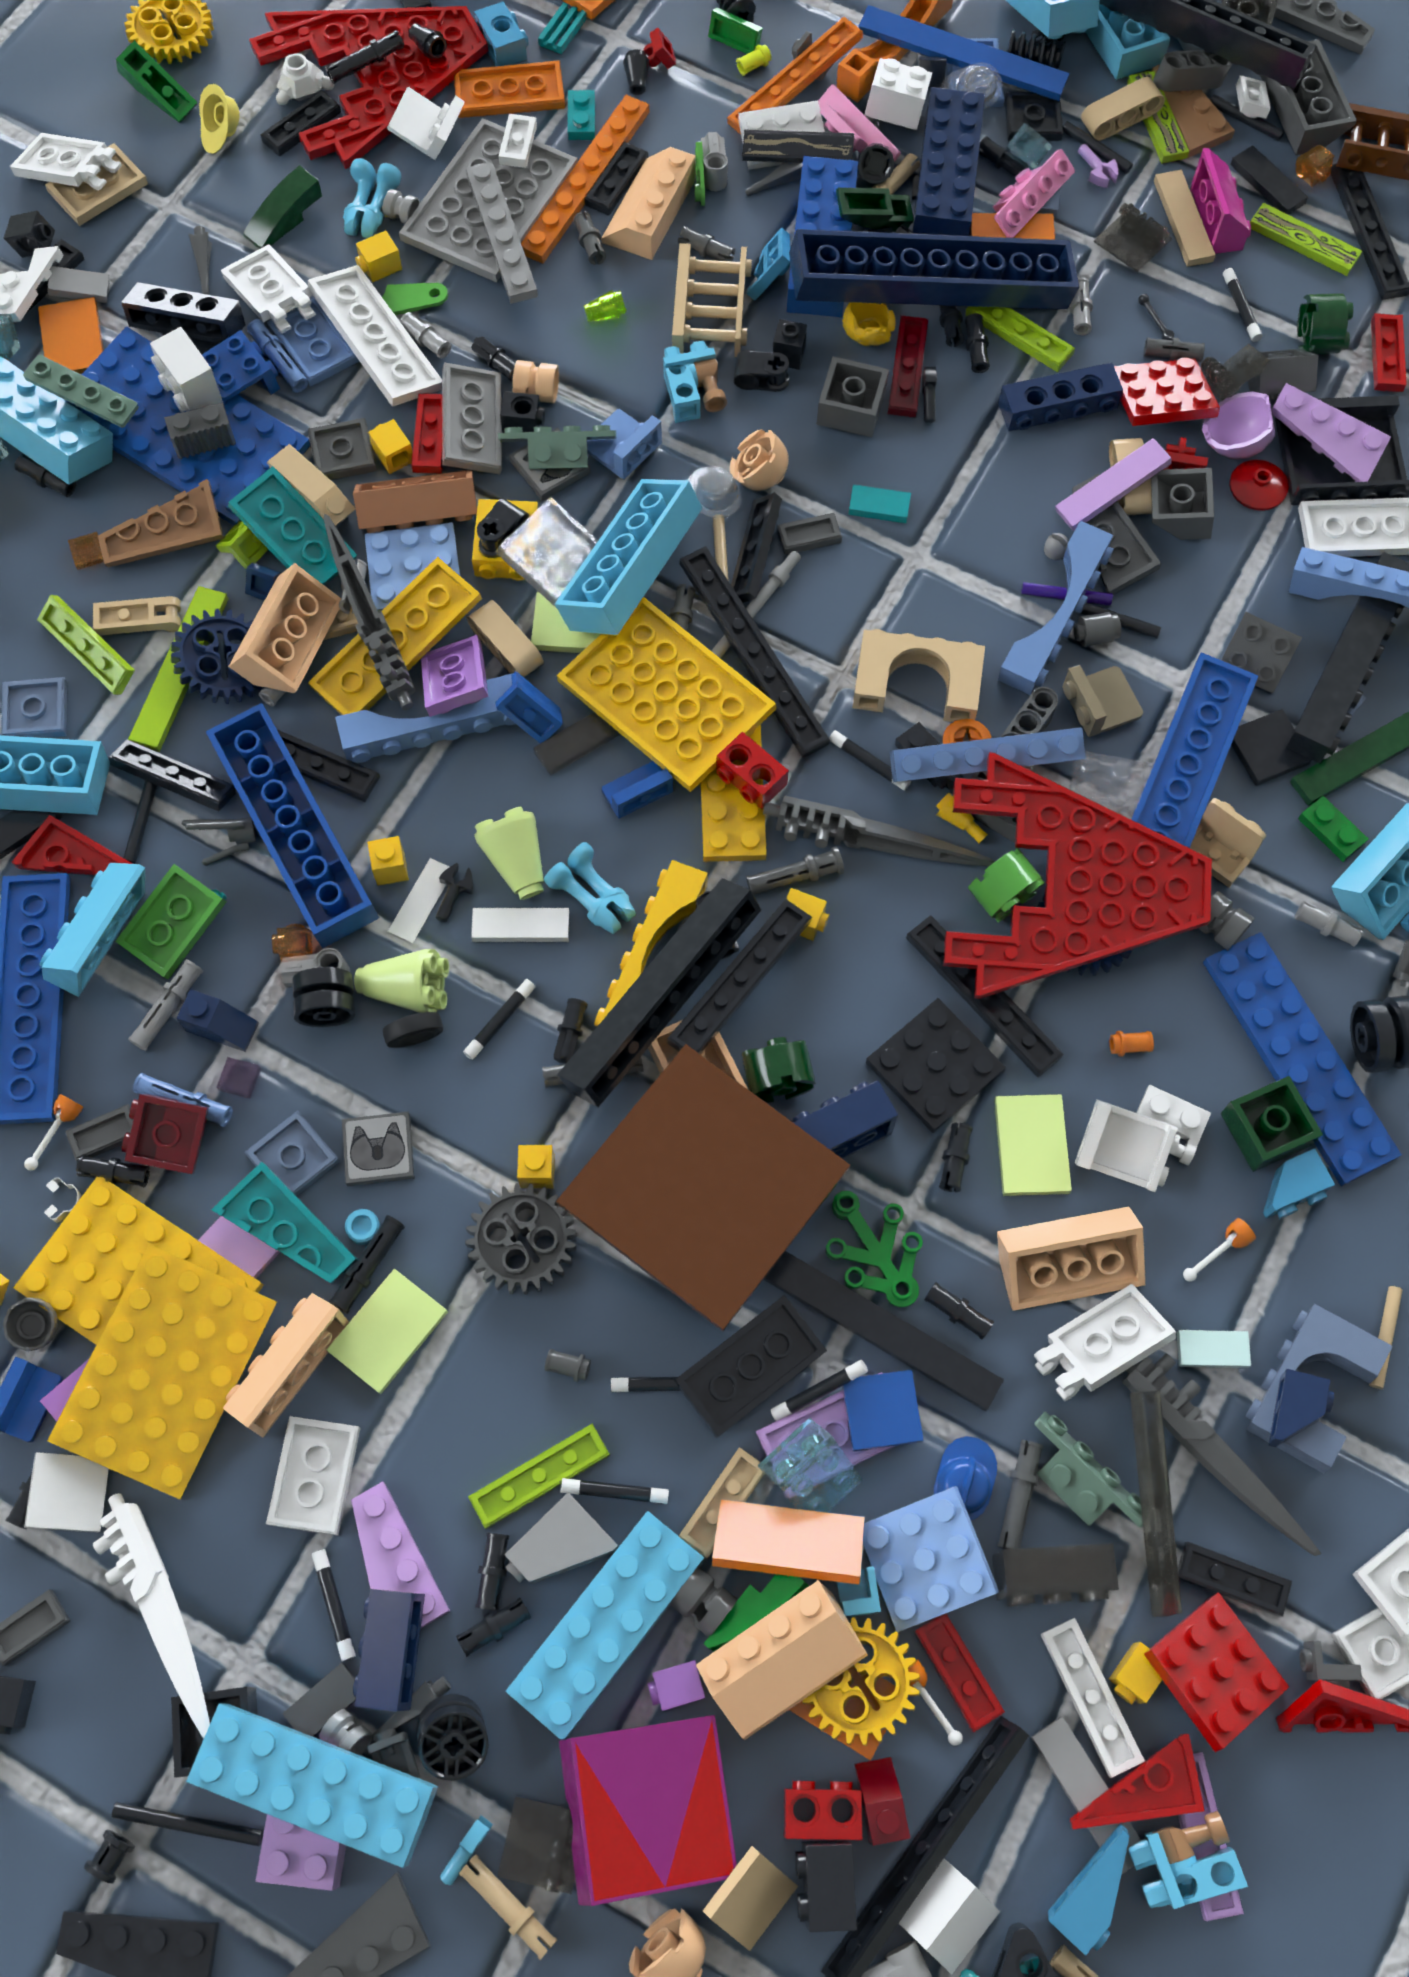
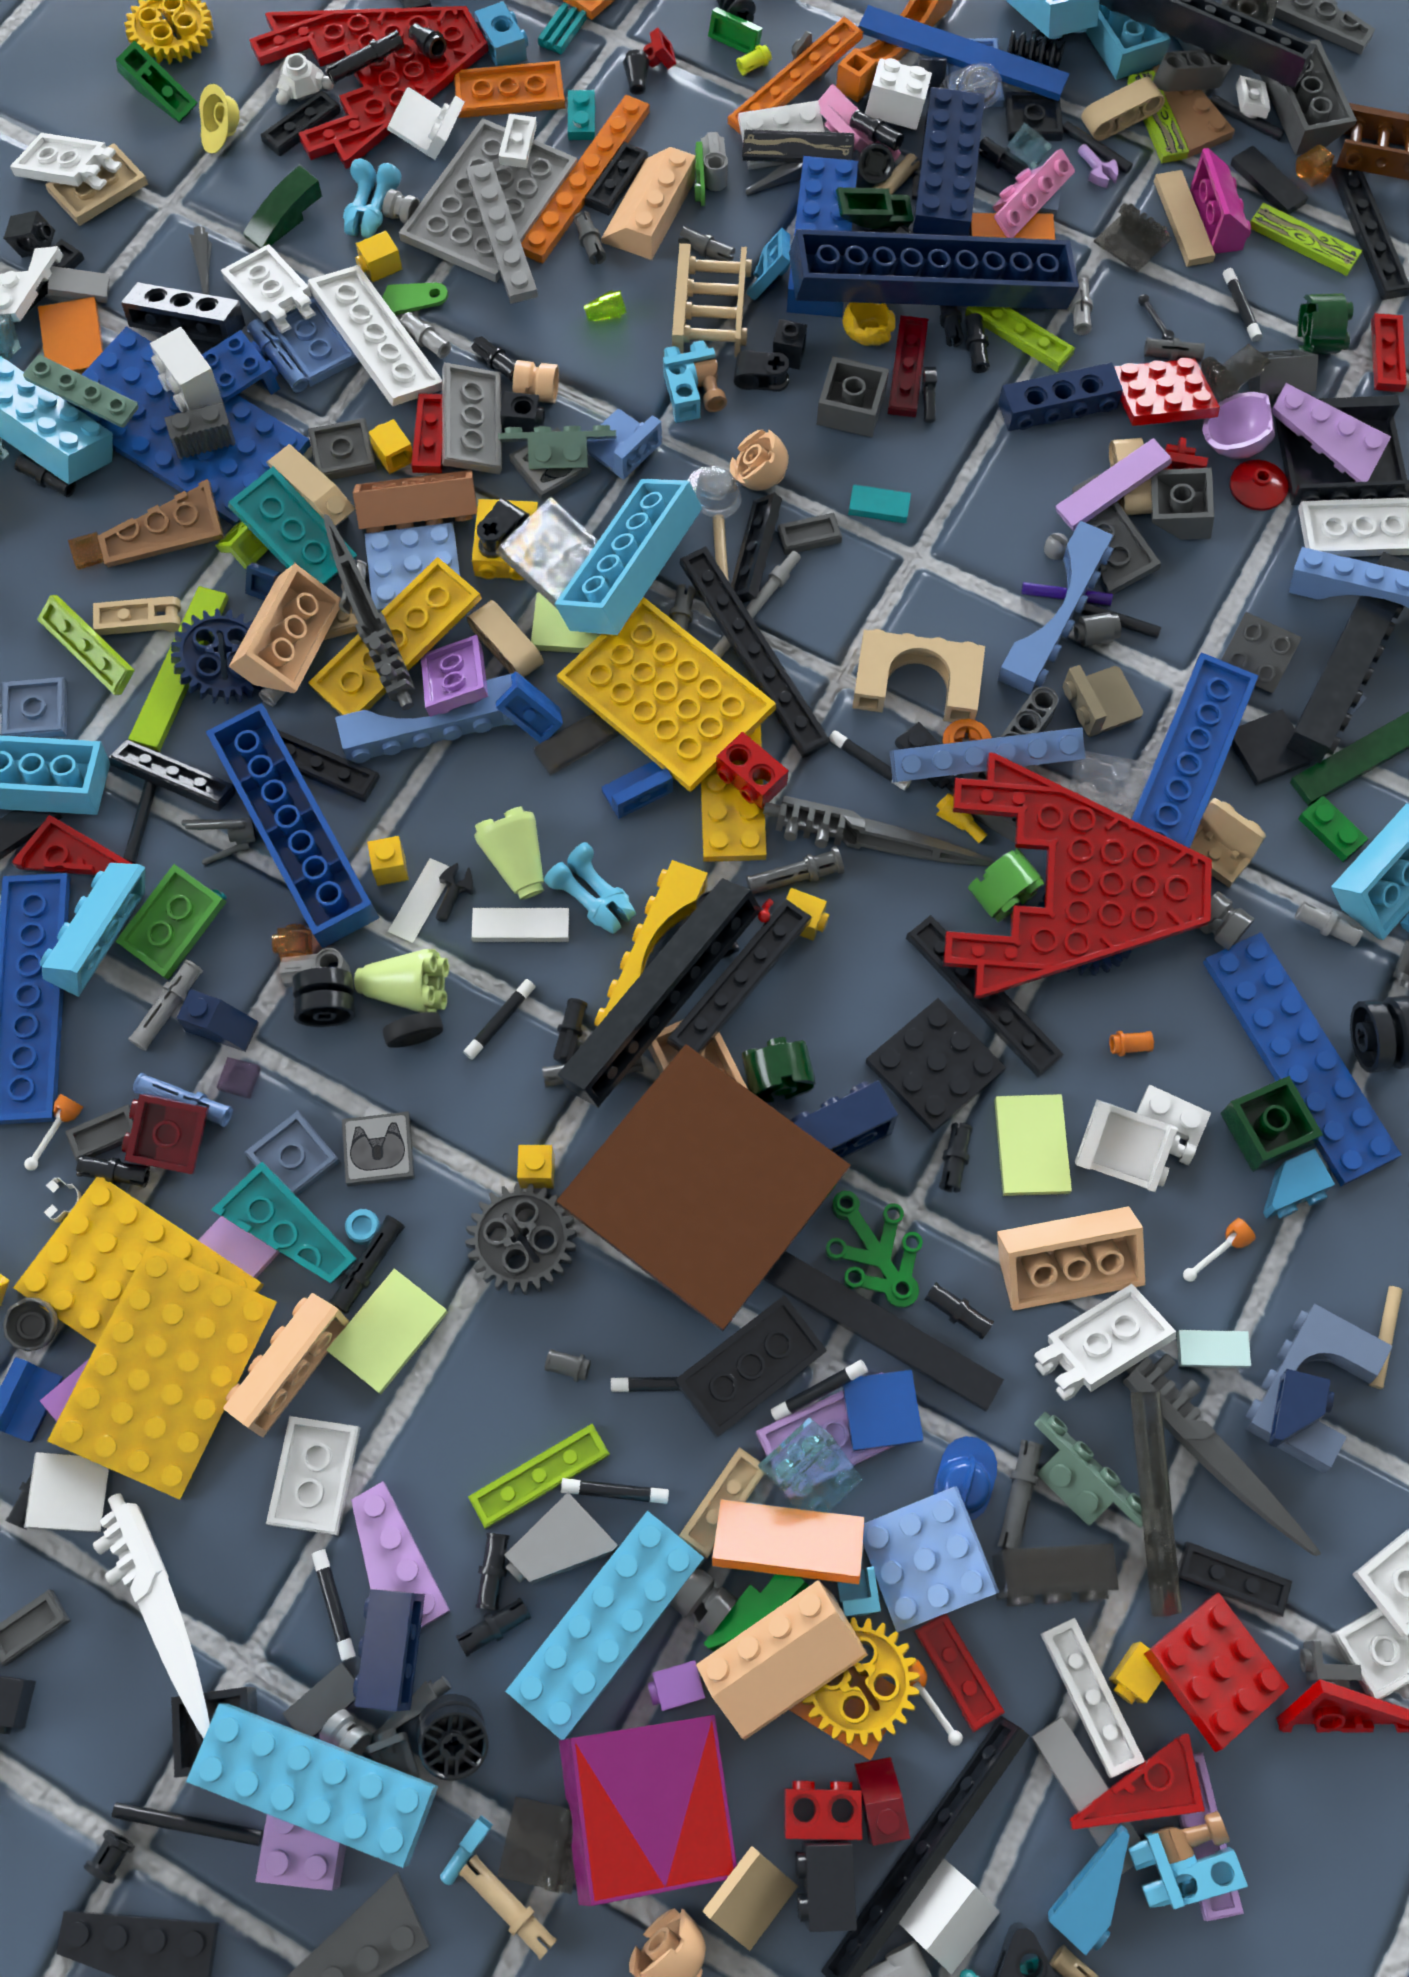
none -> red hinge [758,898,774,923]
none -> black pin [850,110,904,151]

